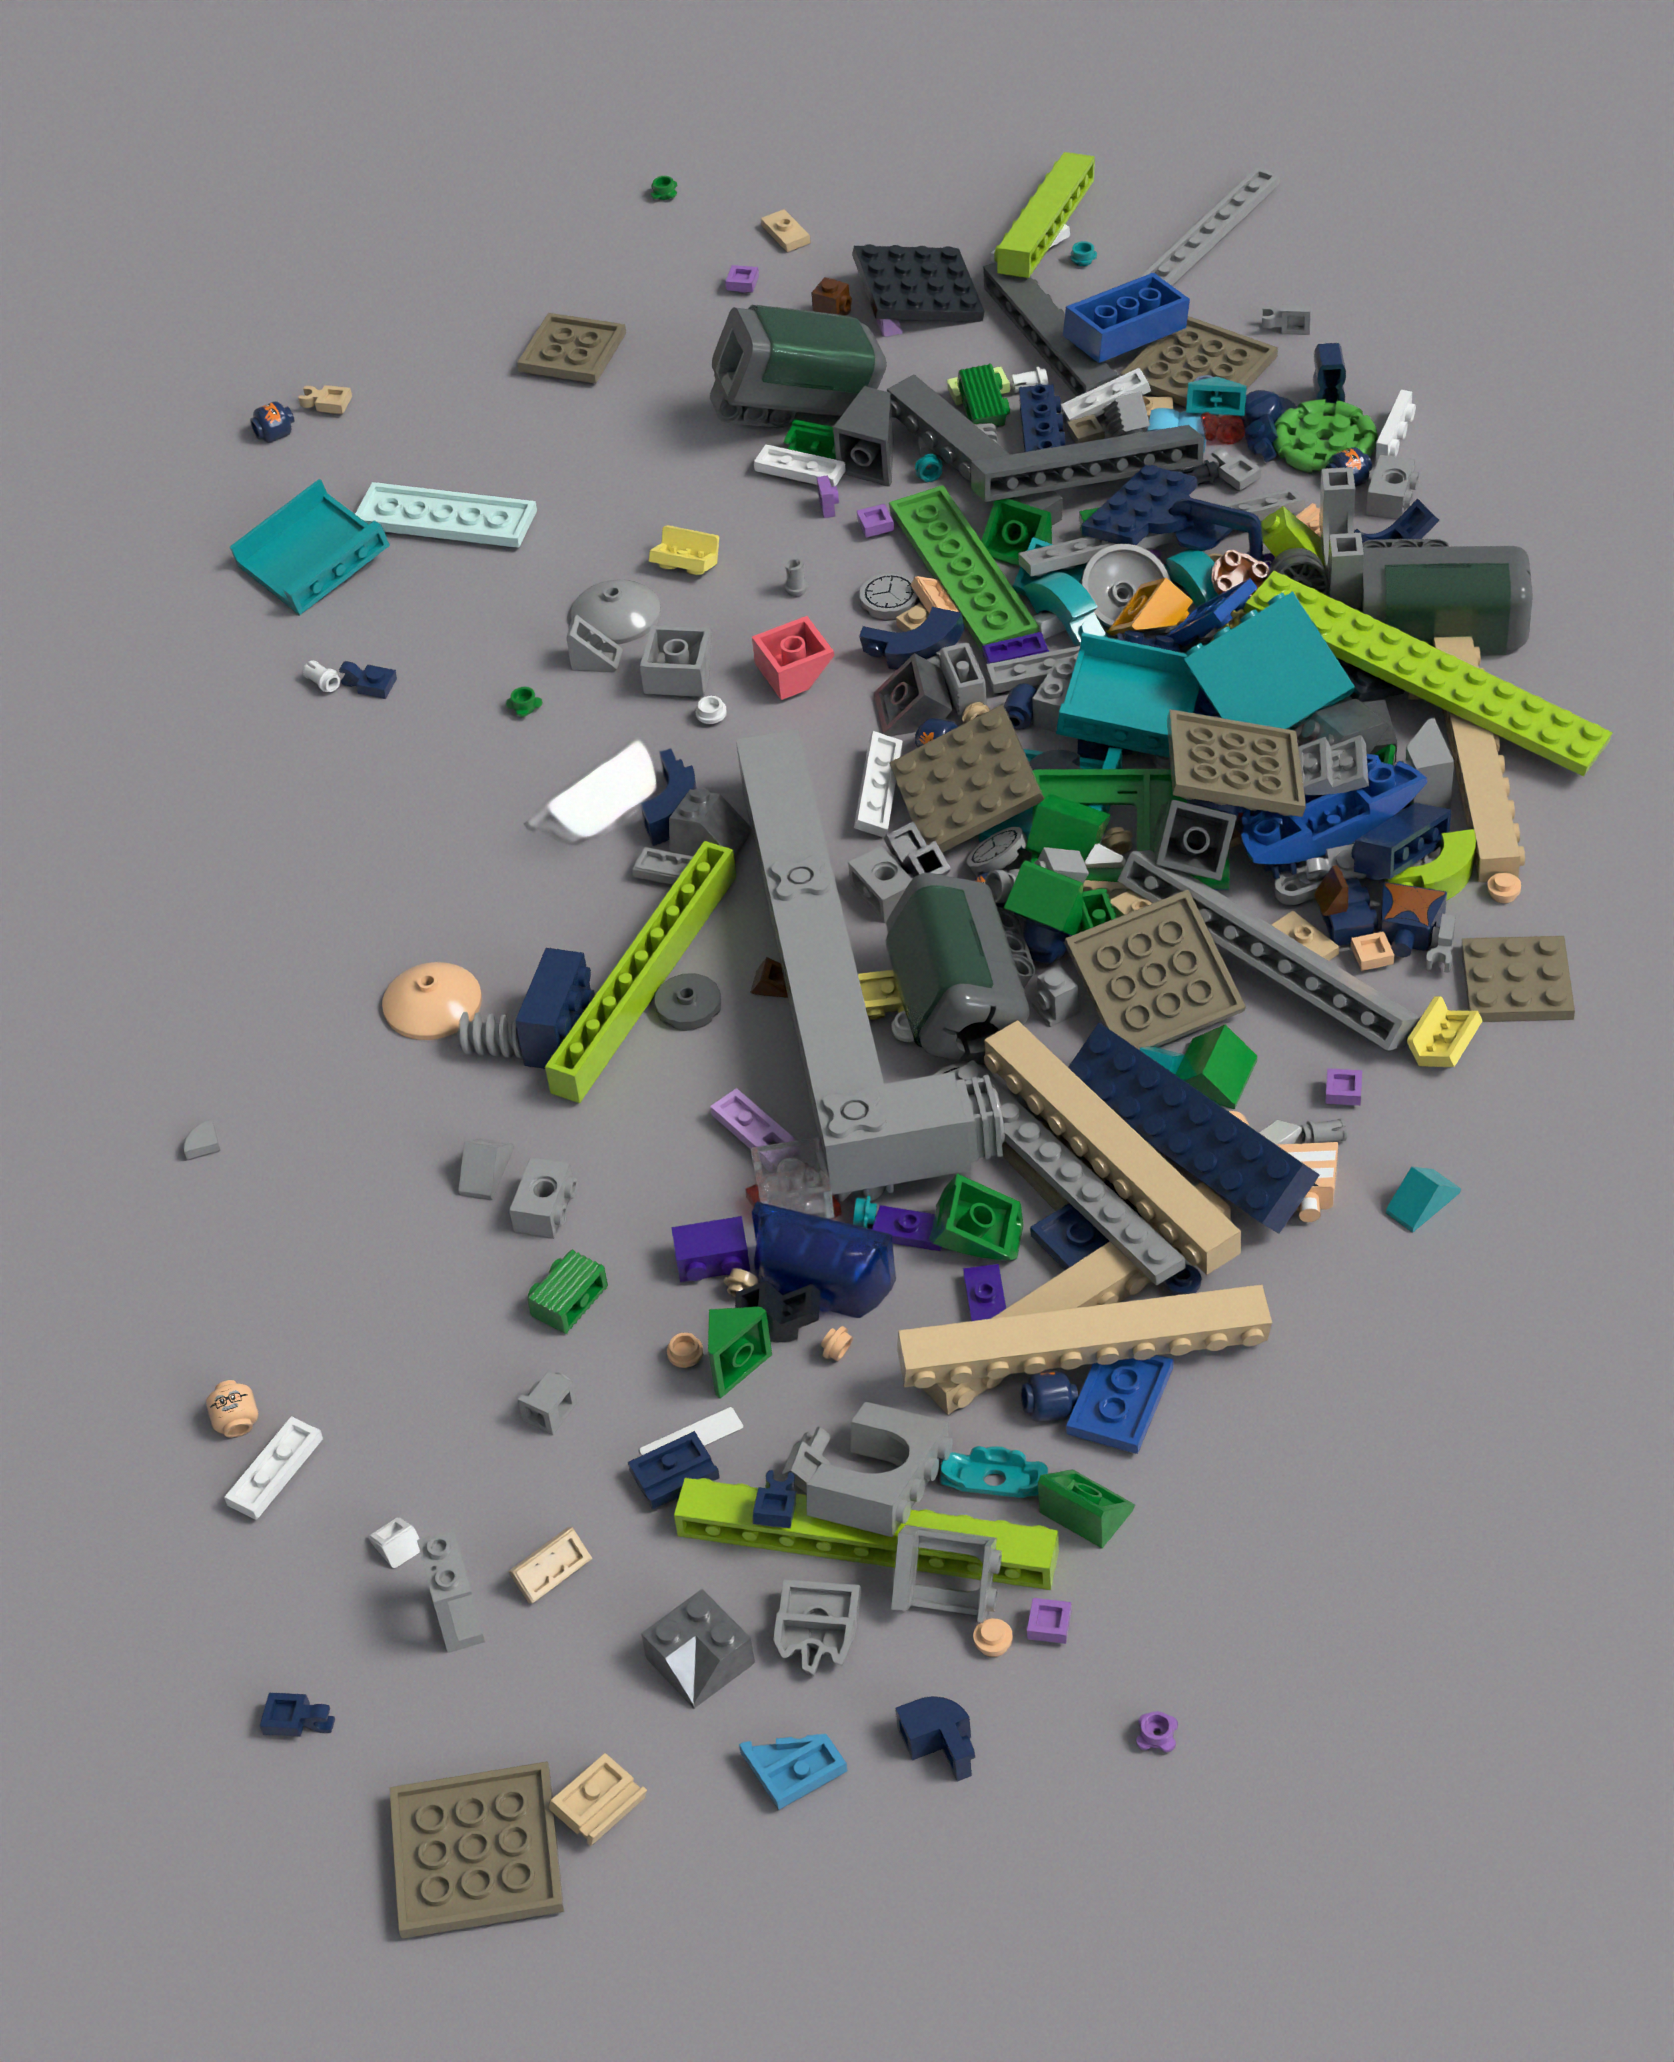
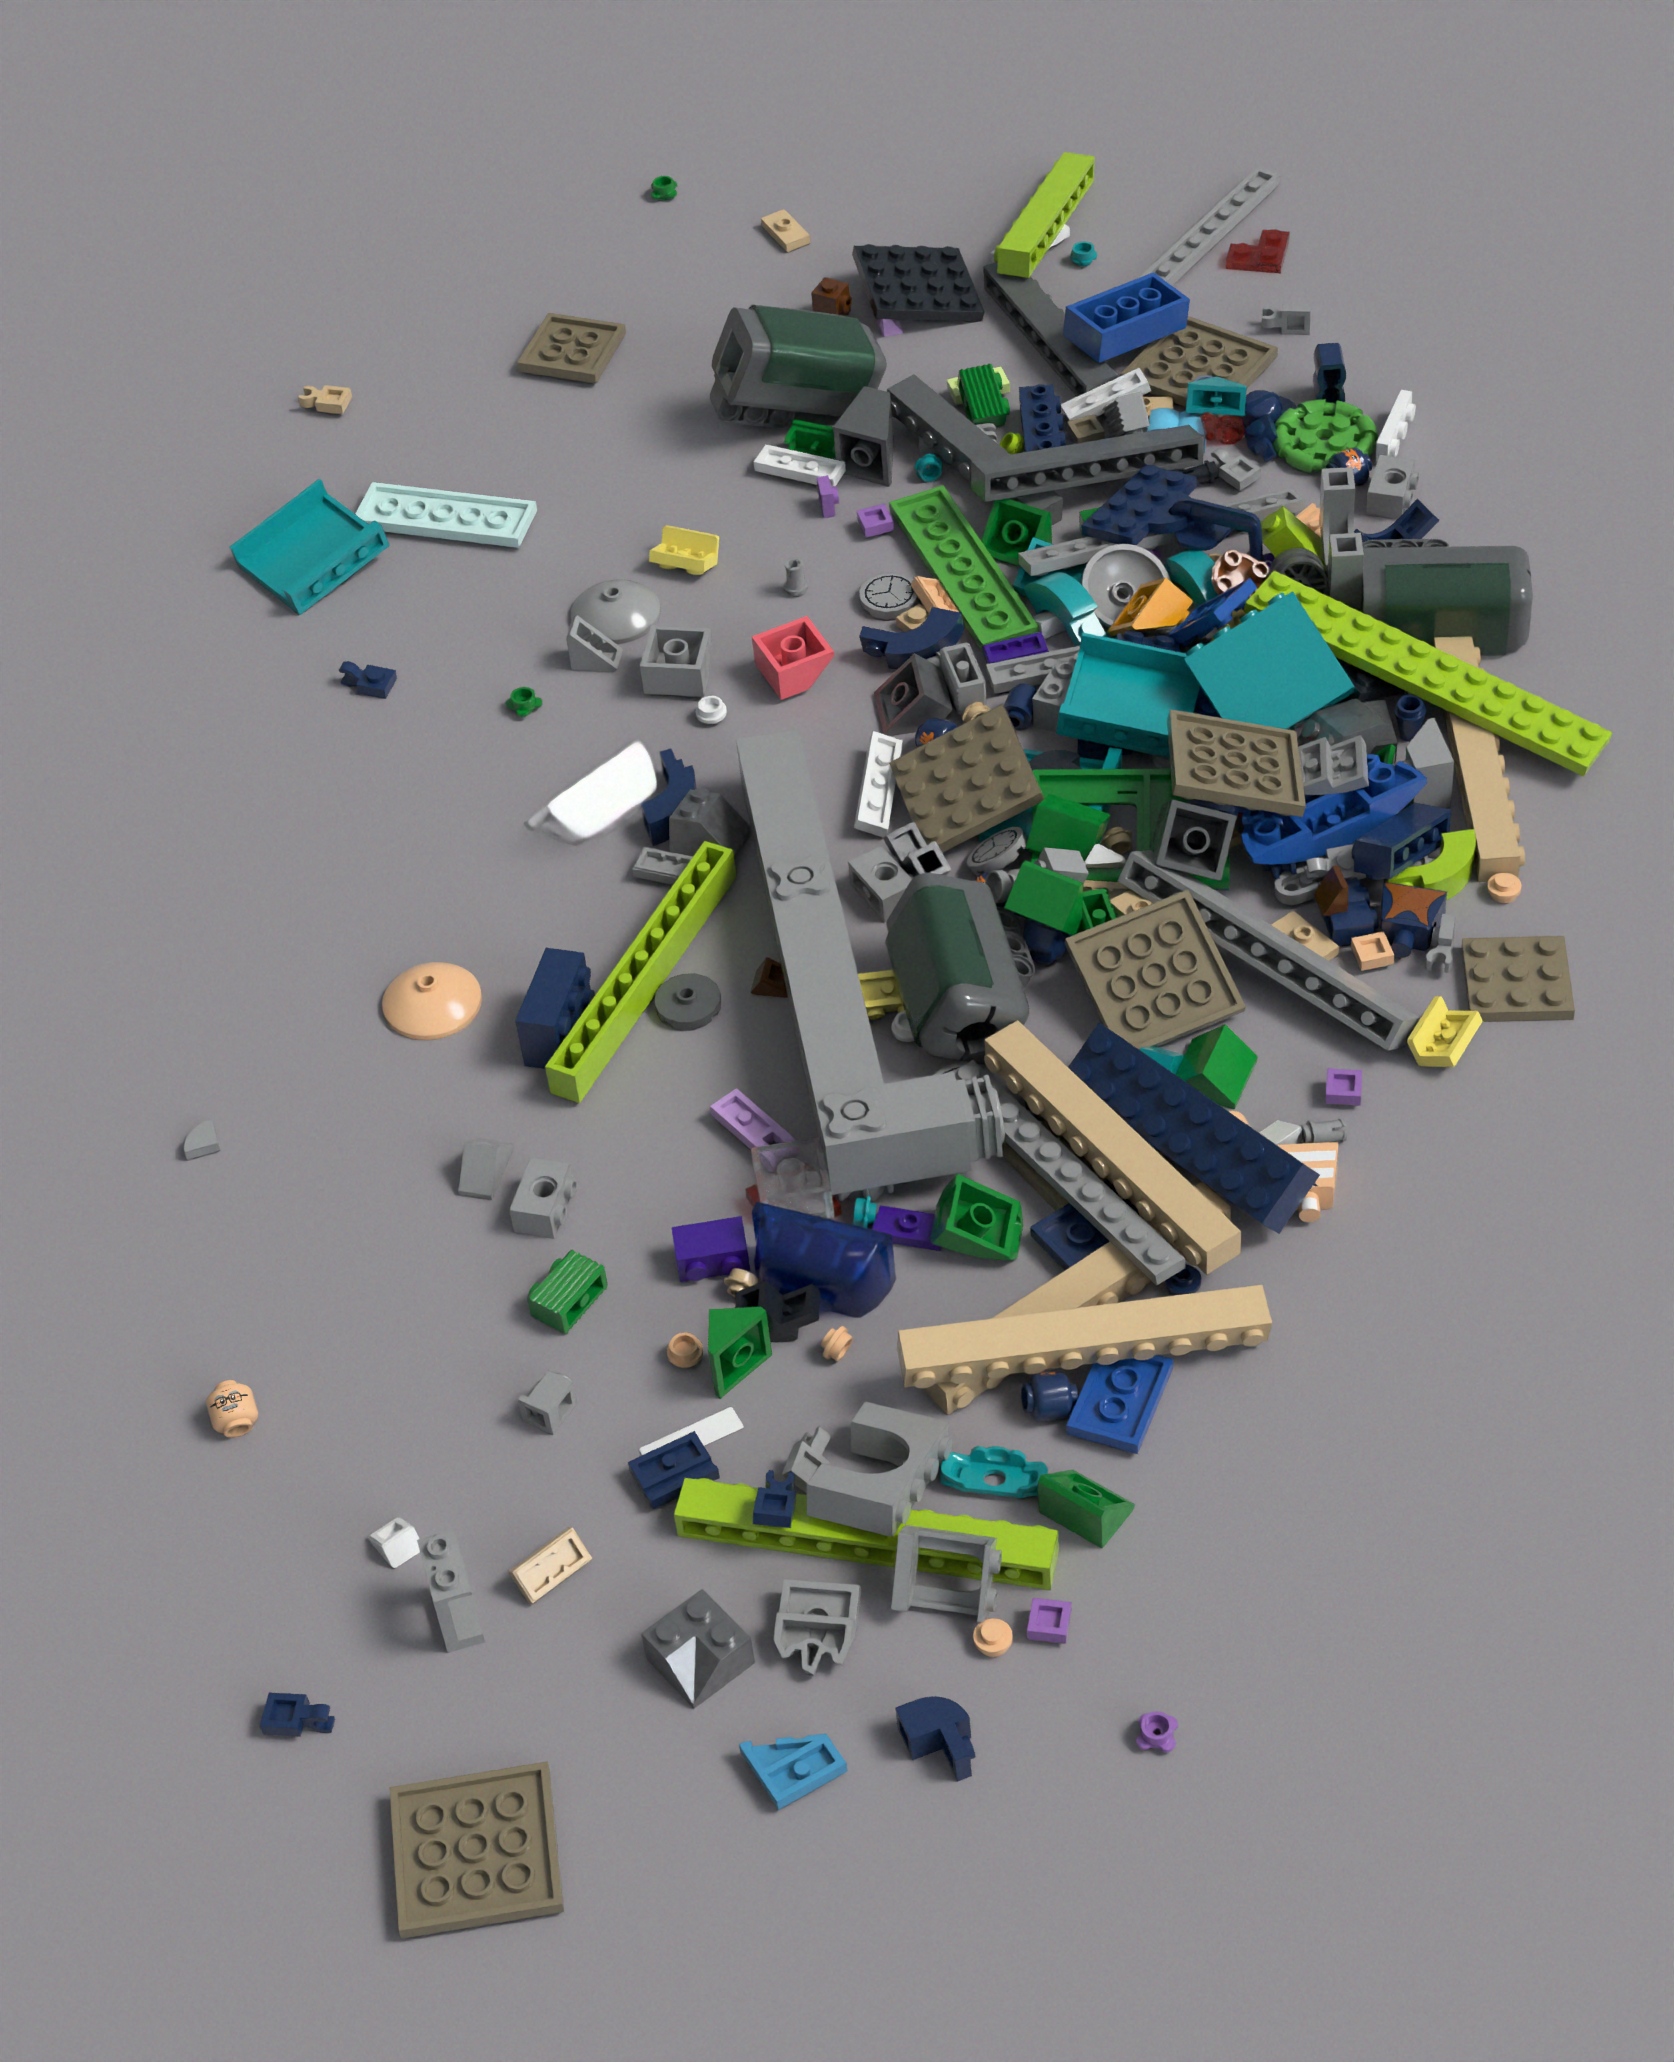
white plate [224,1416,323,1520] -> none
dark blue head [250,401,295,443] -> none
white pin [303,660,340,692] -> none
light grey piece [458,1012,523,1058] -> none
tan plate [548,1753,647,1846] -> none
medium lavender plate [725,265,759,293] -> none
dark purple plate [963,1264,1006,1321] -> none
white pin [1011,367,1048,393] -> none
light grey brick [1032,965,1079,1027] -> none
teal slope [1386,1166,1461,1233] -> none
none -> lime plate [999,432,1024,455]
none -> clear red plate [1226,229,1290,274]
none -> dark blue cone [1394,694,1426,742]

